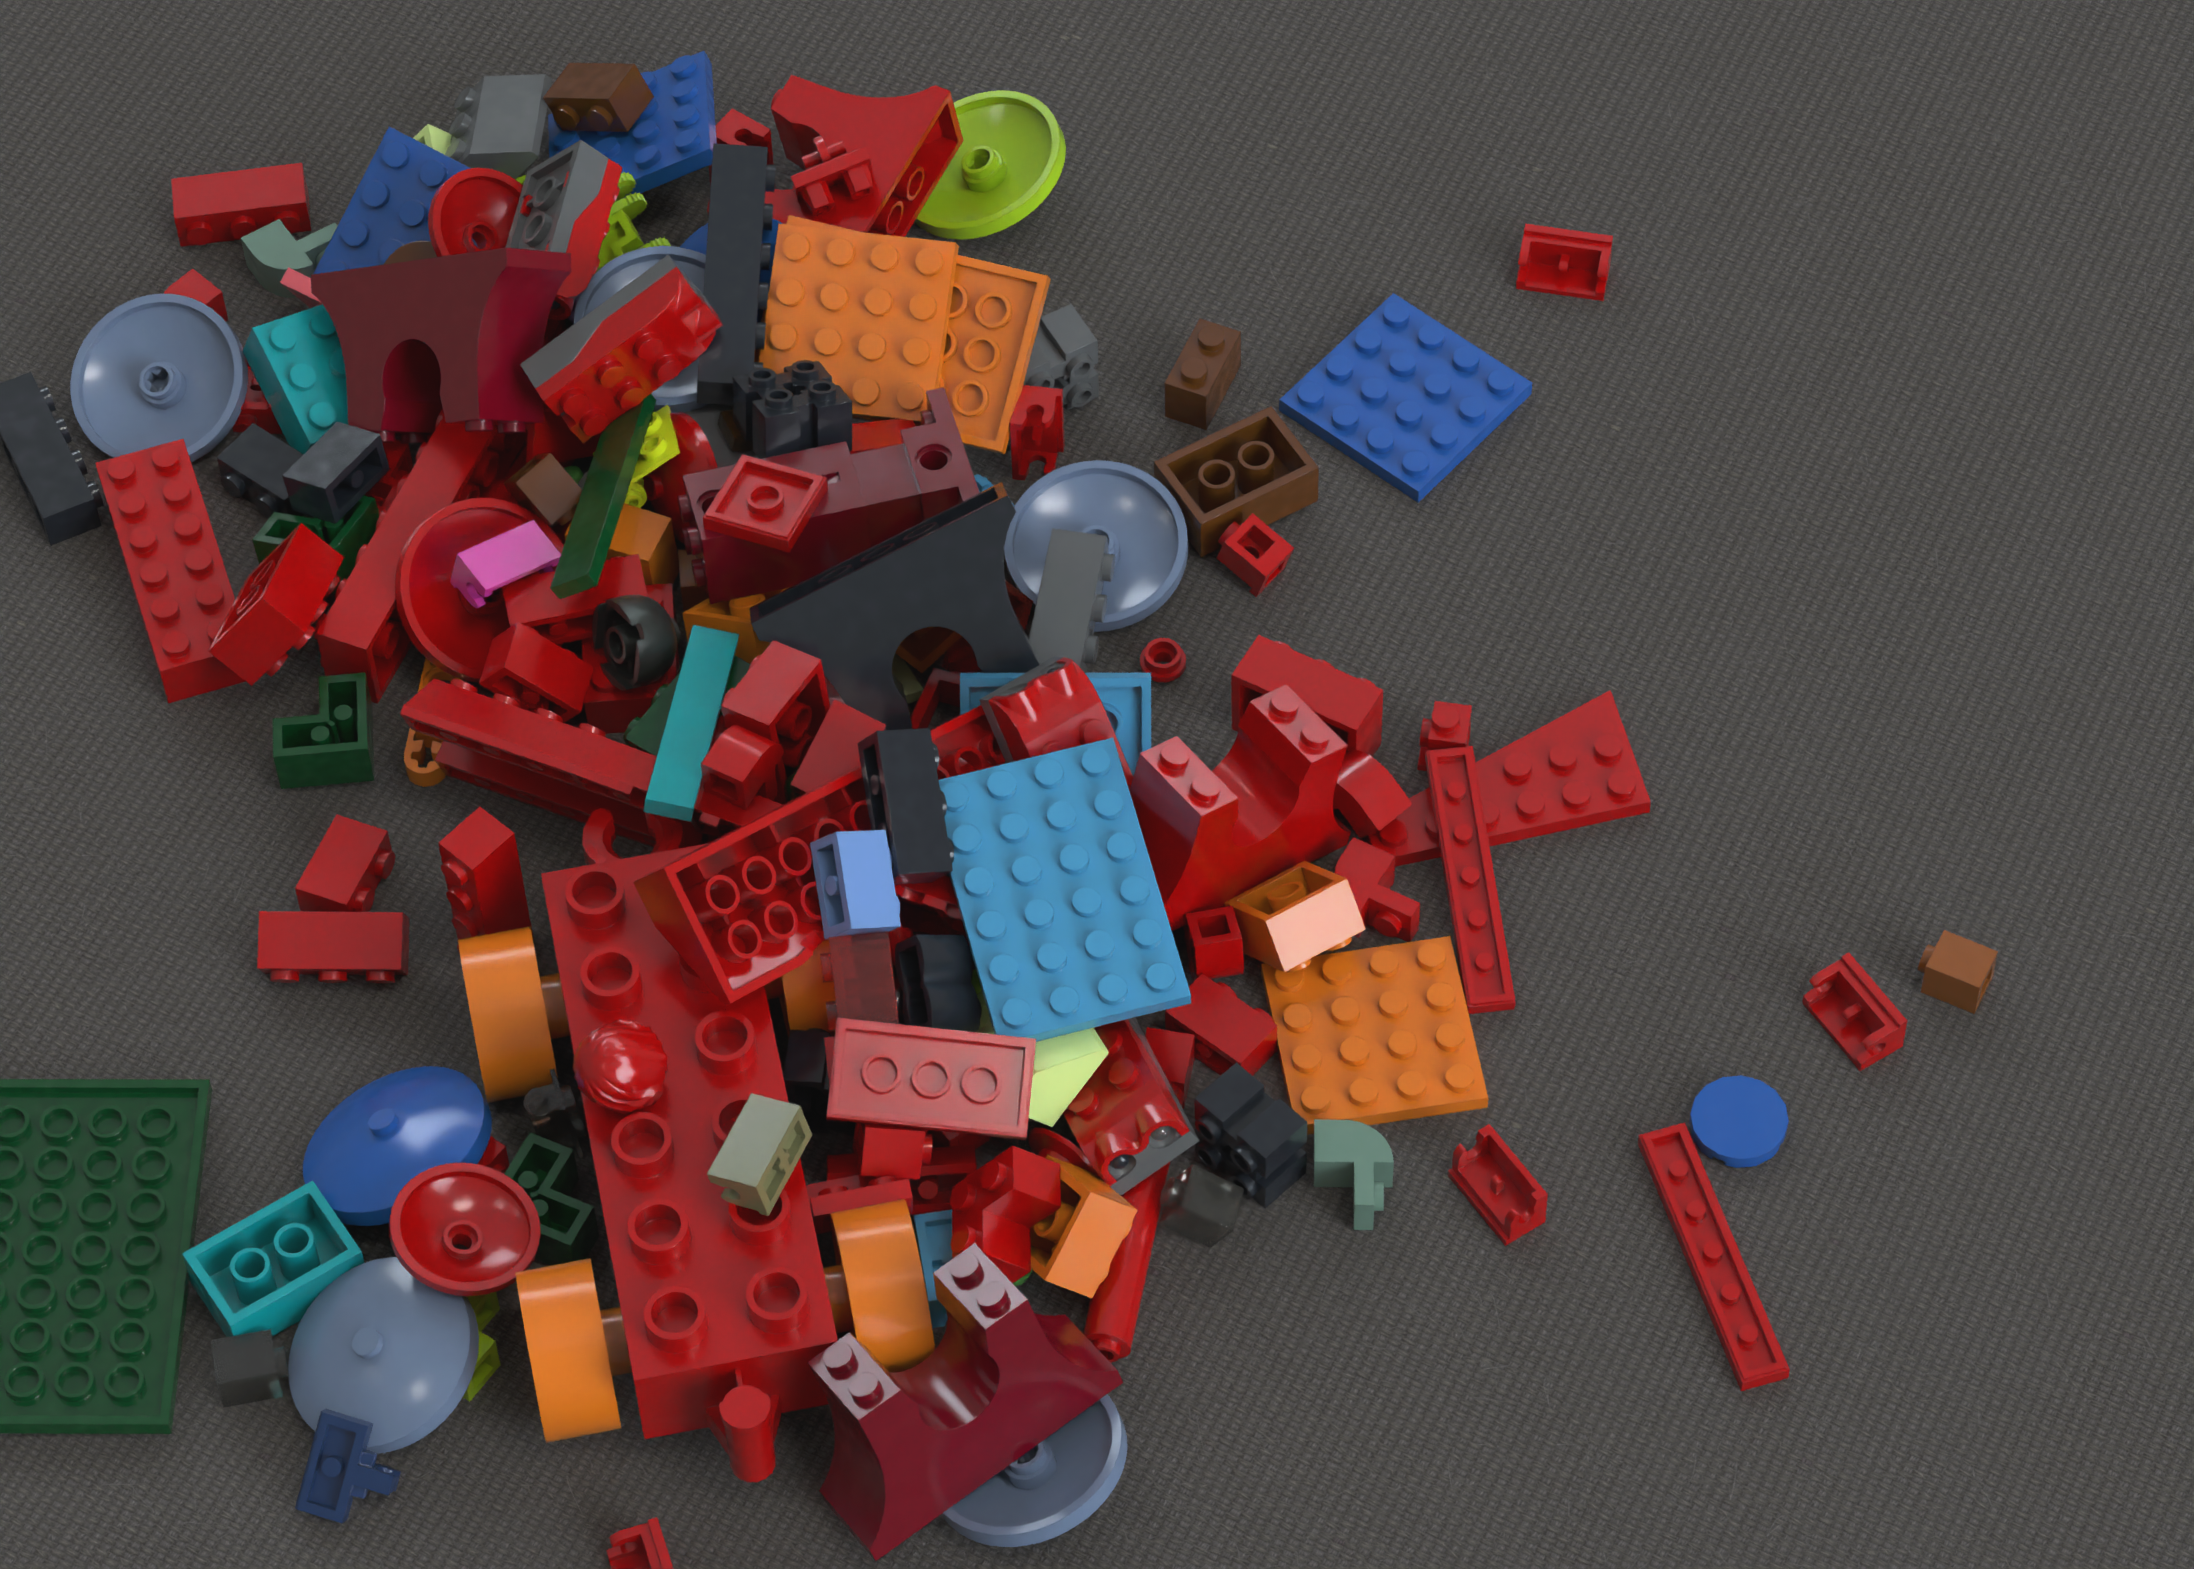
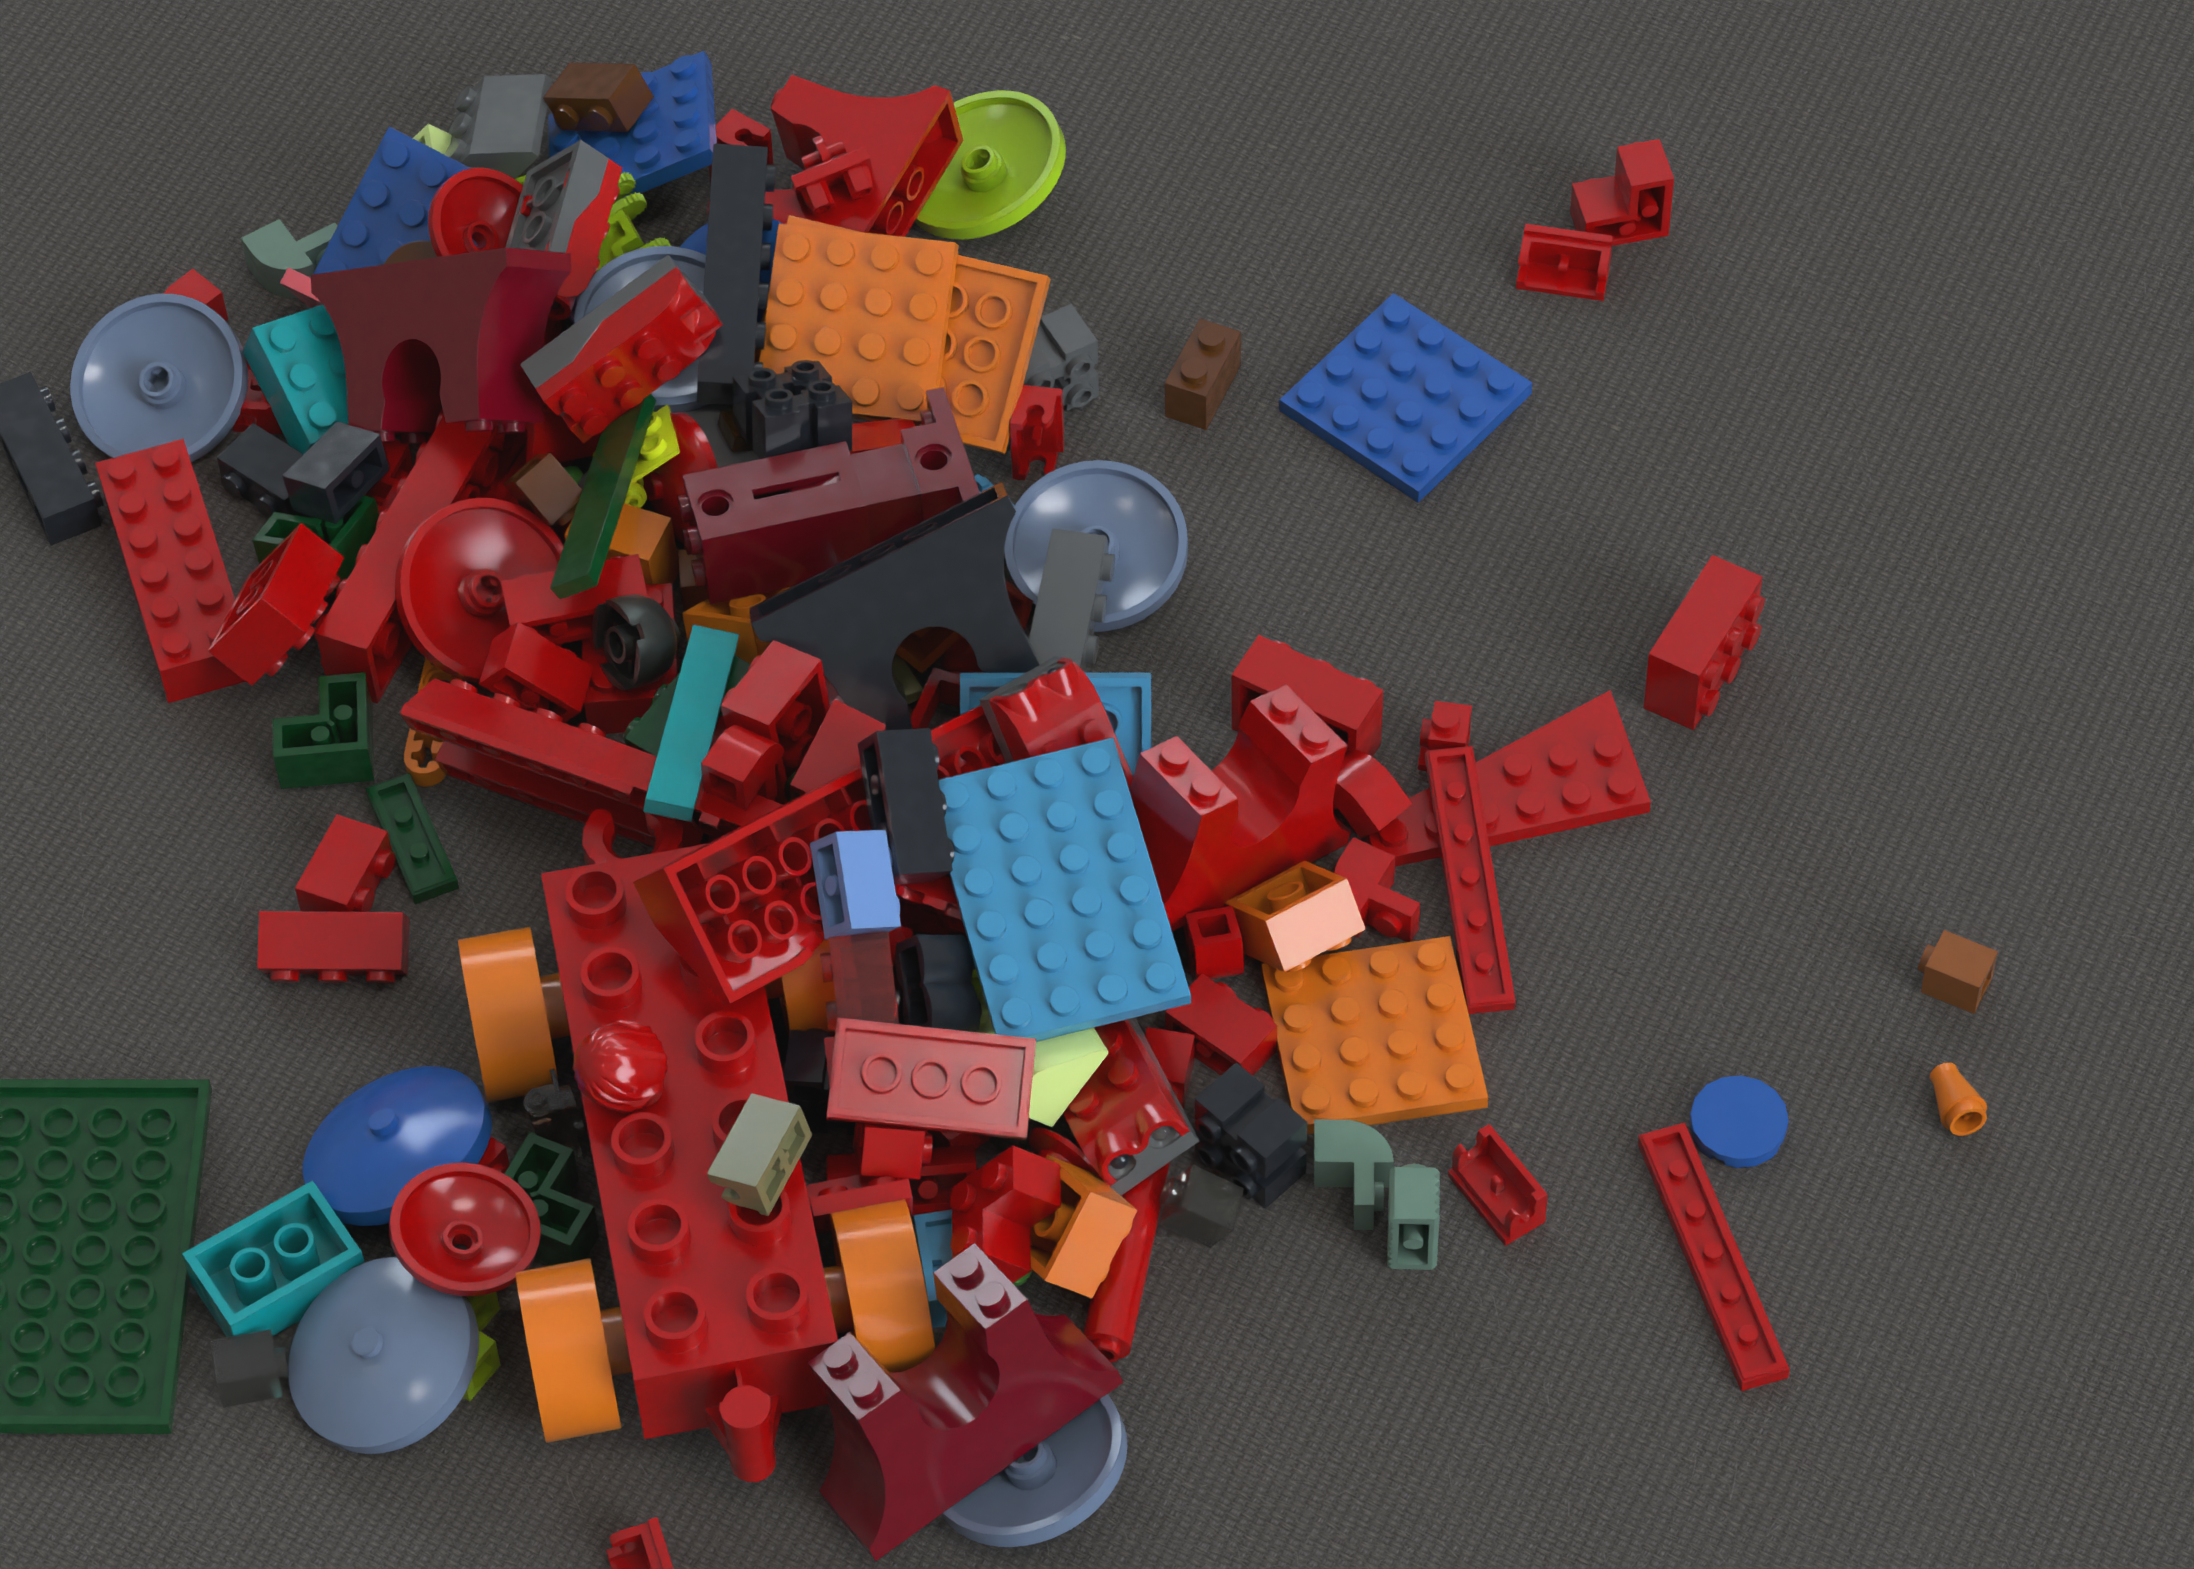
red brick [171,163,312,247] -> none
dark blue hinge [295,1409,401,1523] -> none
red brick [438,807,534,953] -> none
dark pink hinge [450,520,561,608] -> none
red tile [703,454,828,553] -> none
red plate [1140,638,1186,682] -> none
reddish brown brick [1154,406,1319,557] -> none
red brick [1217,513,1294,597] -> none
red hinge [1802,952,1907,1071] -> none
none -> dark green tile [365,773,459,905]
none -> sand green brick [1387,1164,1440,1270]
none -> red brick [1570,139,1674,246]
none -> red brick [1643,555,1765,730]
none -> orange cone [1929,1063,1987,1136]

